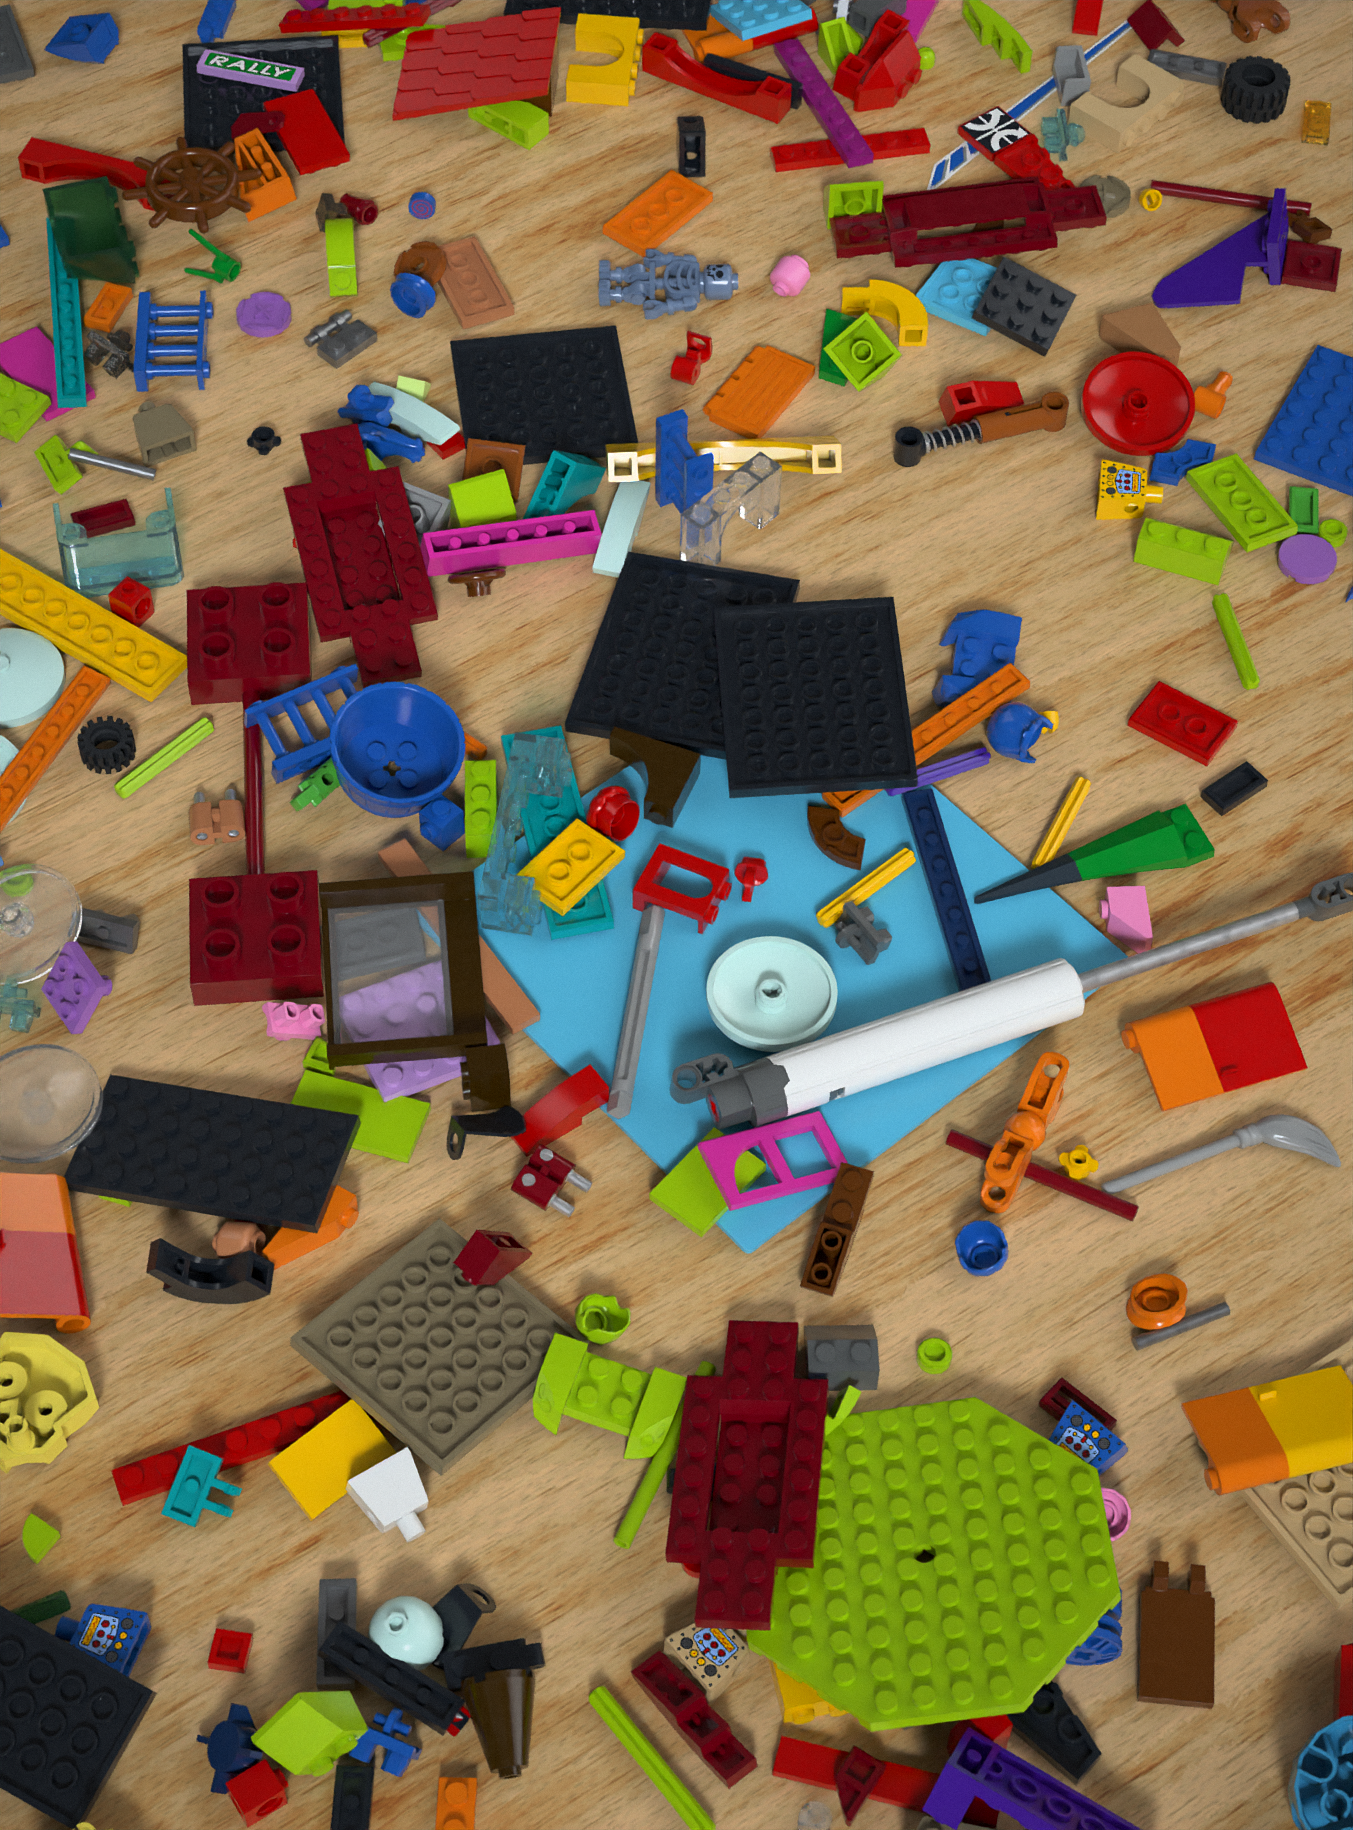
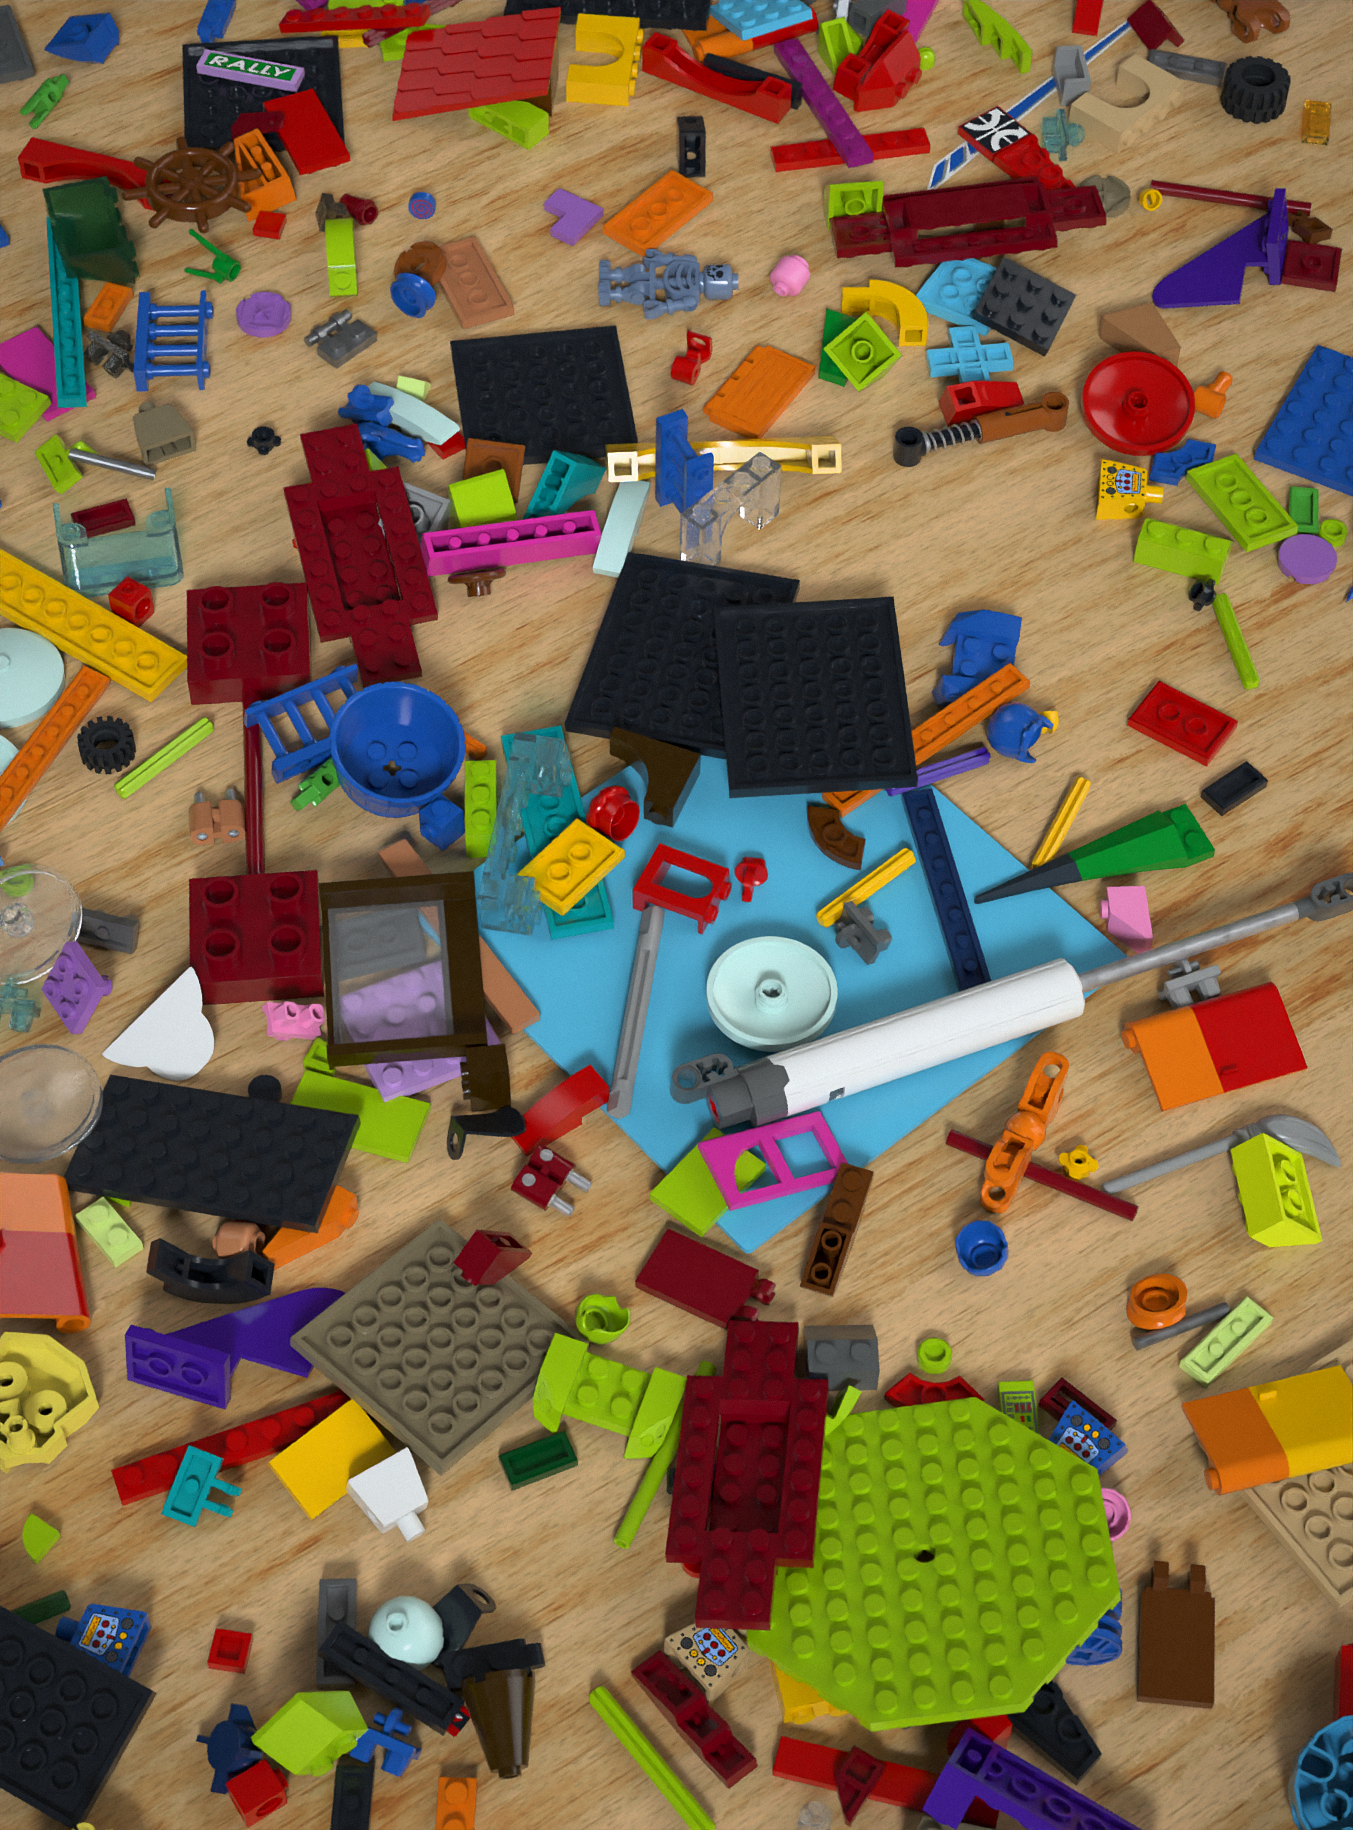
none -> bright green hinge [19,74,69,129]
none -> yellowish green plate [75,1197,144,1268]
none -> white sticker [102,967,214,1081]
none -> dark purple piece [125,1287,345,1409]
none -> black tile [248,1075,282,1102]
none -> red tile [253,211,287,240]
none -> dark green tile [498,1430,578,1491]
none -> medium lavender tile [544,188,603,246]
none -> dark red tile [635,1228,776,1330]
none -> red tile [884,1372,984,1408]
none -> medium azure plate [926,325,1014,383]
none -> lime tile [997,1381,1040,1435]
none -> light grey hips [1157,958,1221,1009]
none -> yellowish green tile [1179,1296,1274,1389]
none -> black plate [1188,578,1216,611]
none -> neon yellow slope [1230,1133,1323,1247]

